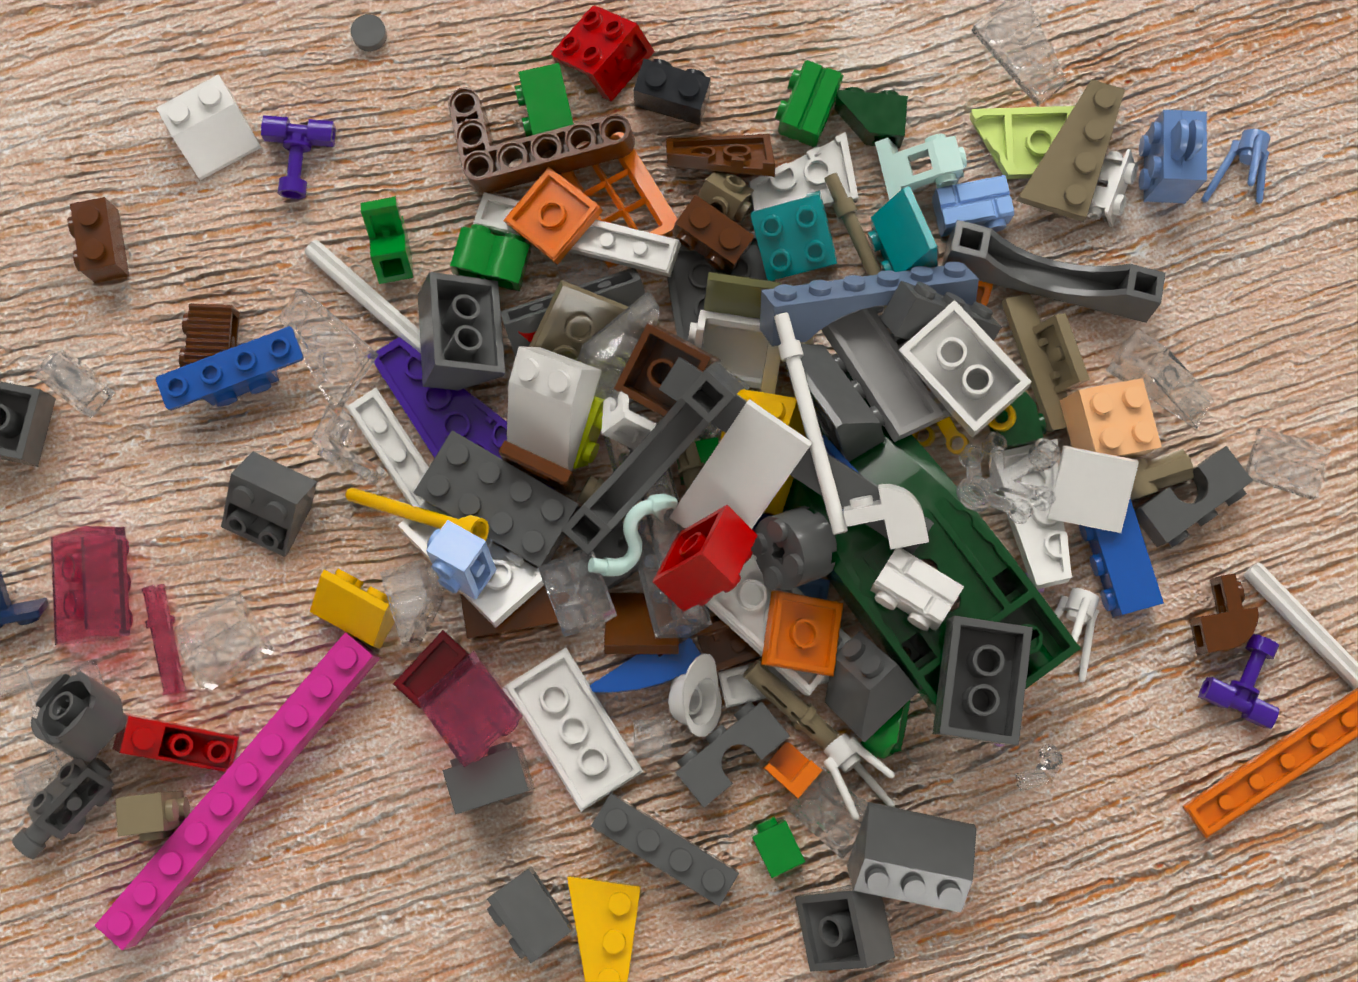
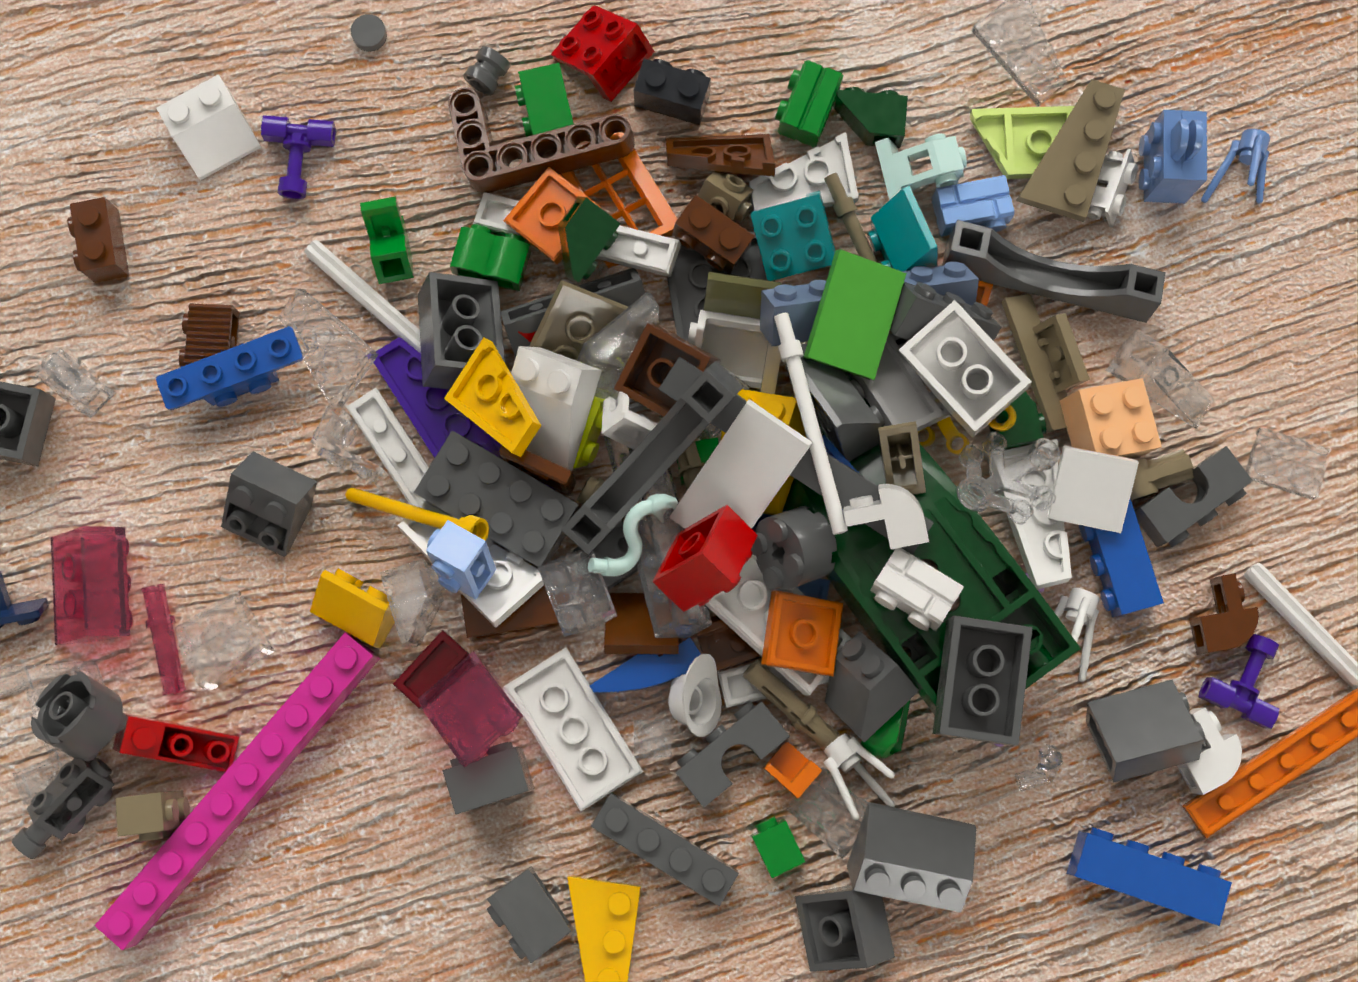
none -> yellow wing [444,337,542,457]
none -> dark grey wheel [463,46,511,96]
none -> dark green slope [558,196,621,283]
none -> bright green tile [804,249,907,380]
none -> dark tan slope [878,421,926,495]
none -> blue brick [1066,827,1232,926]
none -> dark grey brick [1086,680,1205,782]
none -> white brick [1177,707,1242,795]

